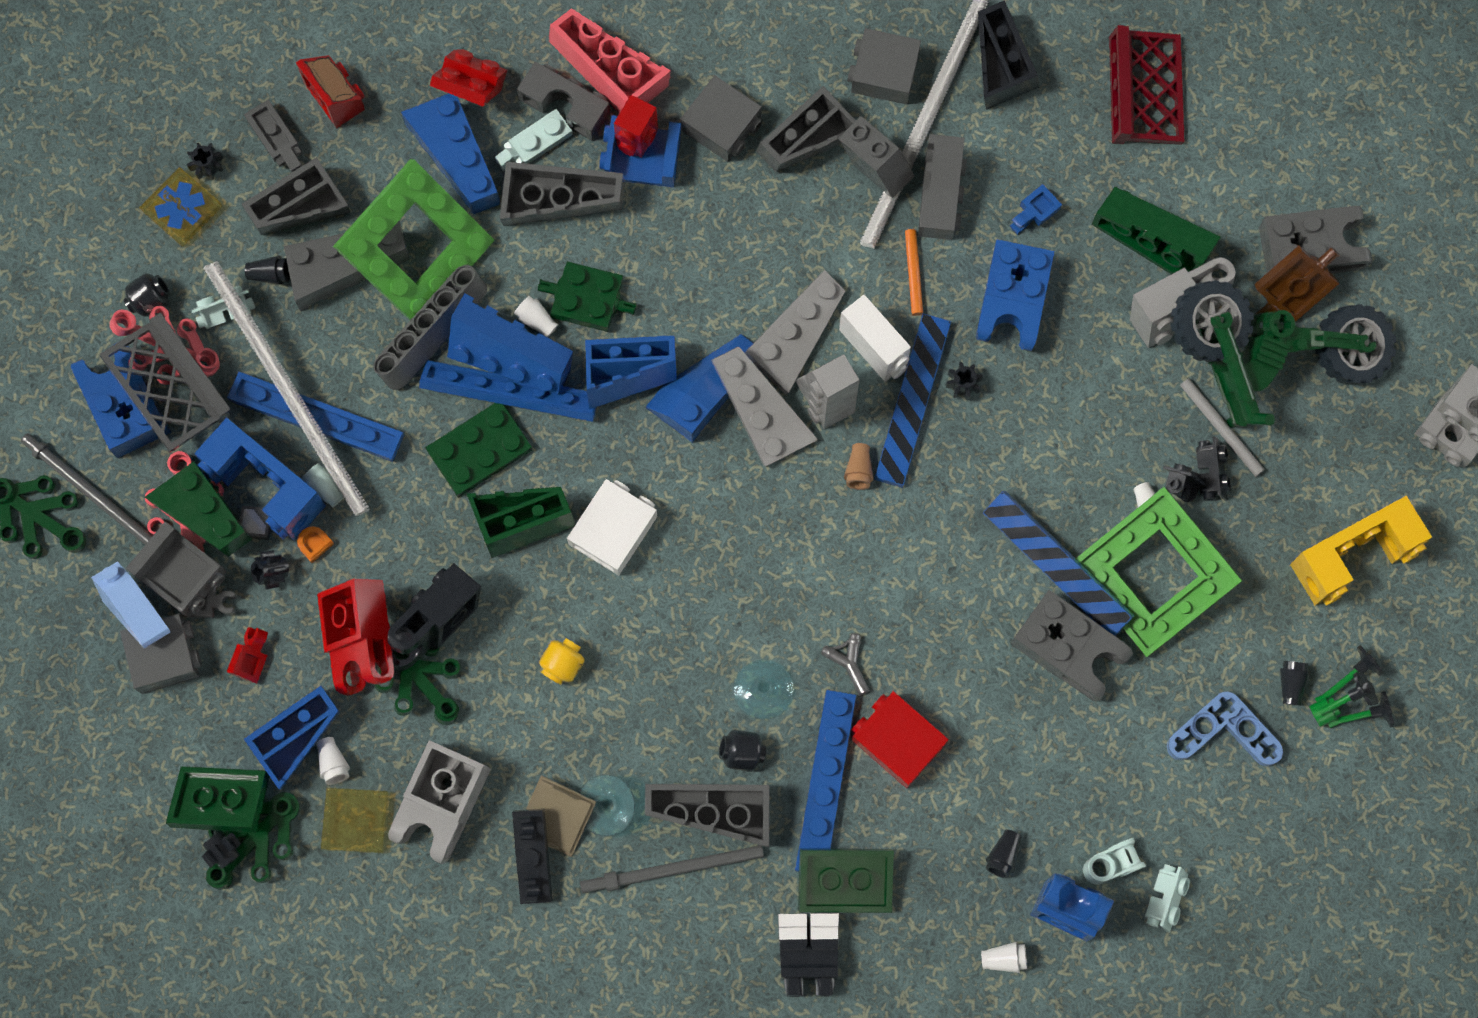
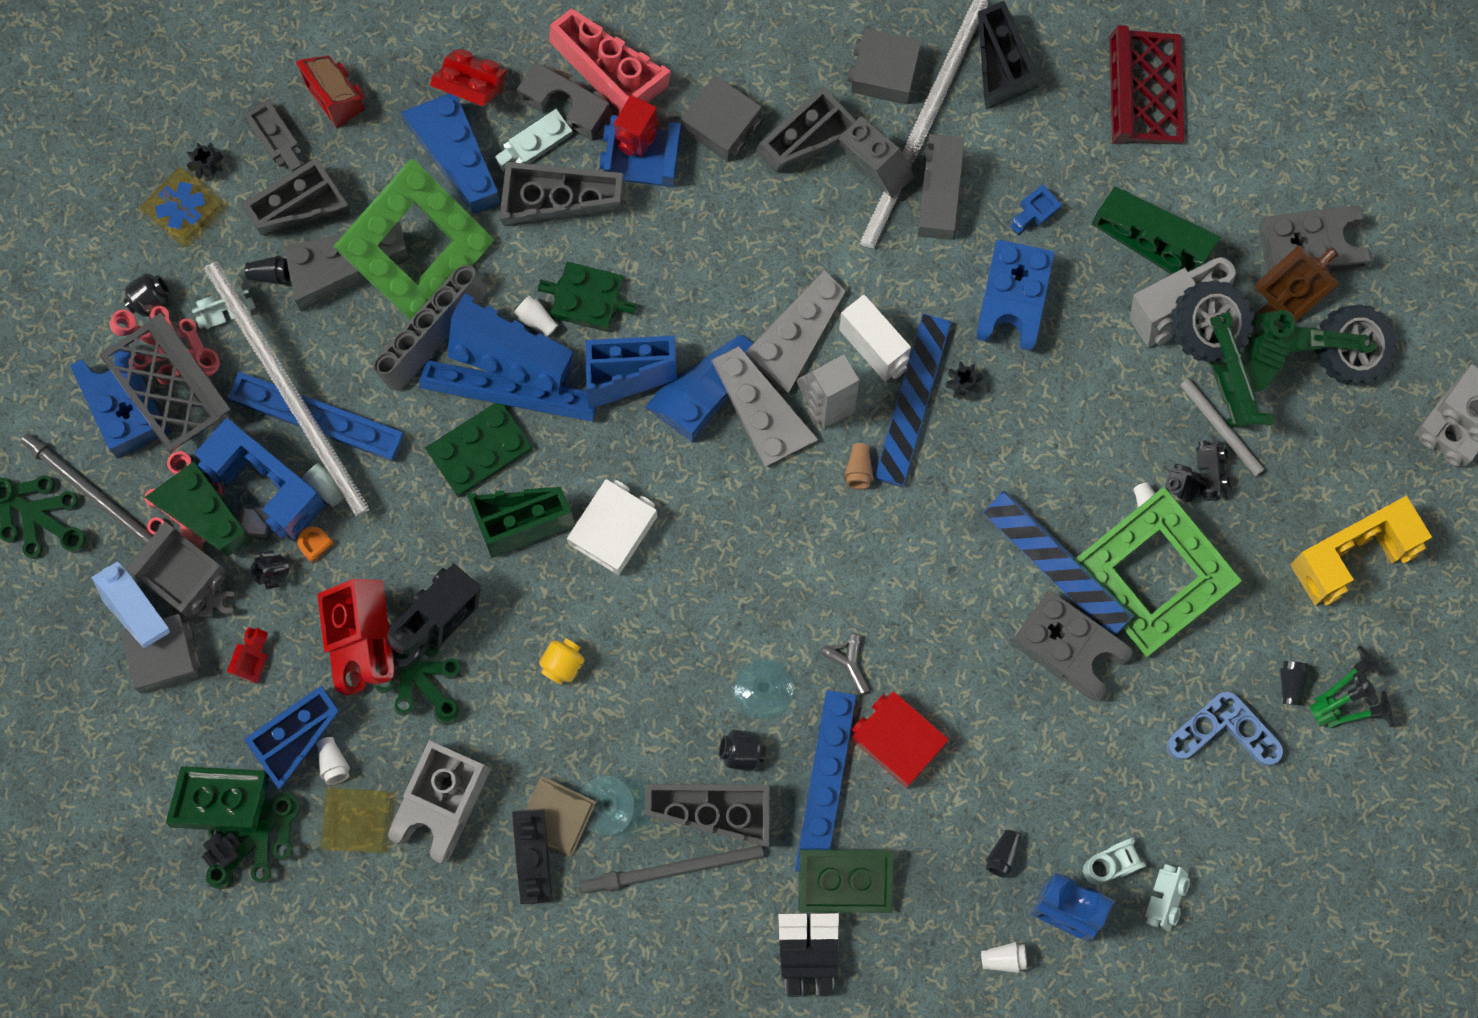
orange bar [905,229,923,316] -> none

